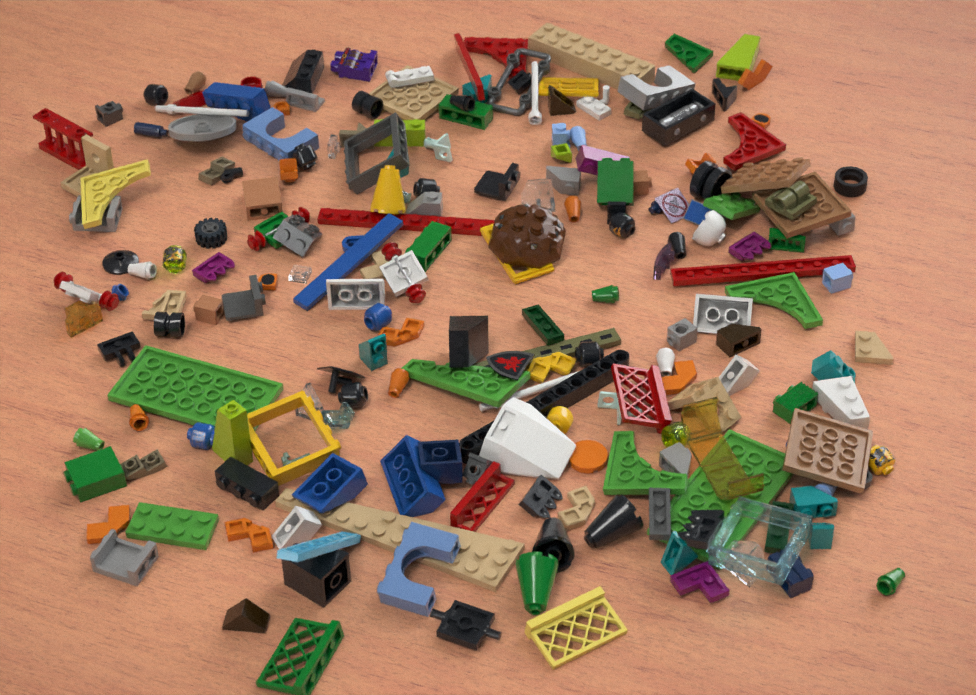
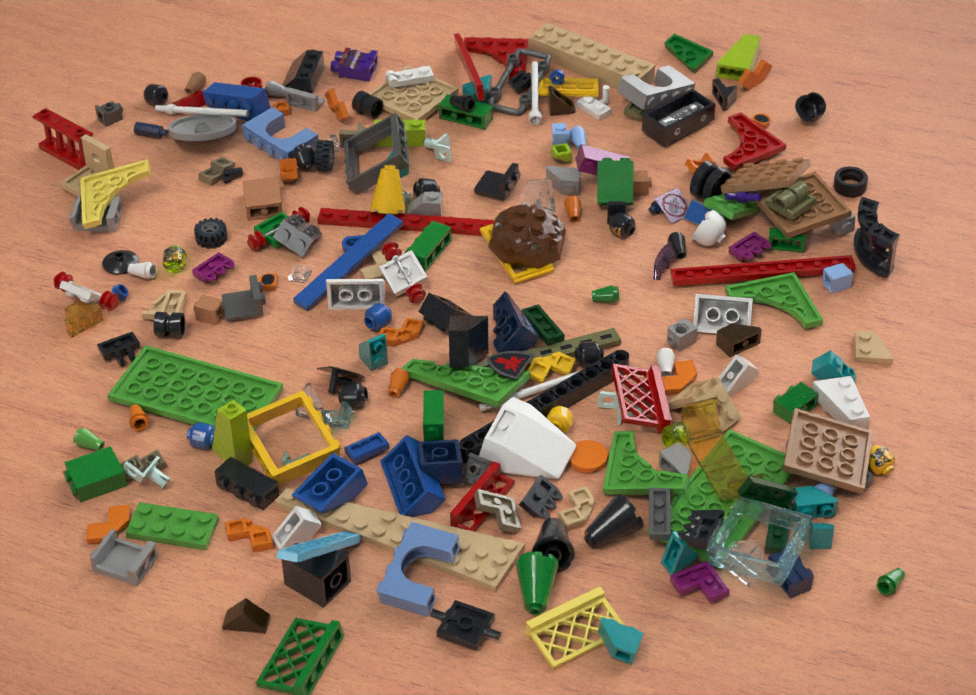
none -> light aqua bracket [122,456,170,488]
none -> black wheel [315,140,335,171]
none -> orange tile [324,88,350,121]
none -> blue plate [344,432,390,464]
none -> black slope [418,292,473,333]
none -> green brick [423,390,445,441]
none -> dark tan plate [474,489,521,534]
none -> dark blue wedge [493,291,539,353]
none -> blue plate [549,69,565,85]
none -> teal slope [598,617,644,665]
none -> dark purple piece [725,192,763,203]
none -> dark green plate [737,476,798,508]
none -> black helmet [795,92,826,122]
none -> black fence [853,197,900,278]

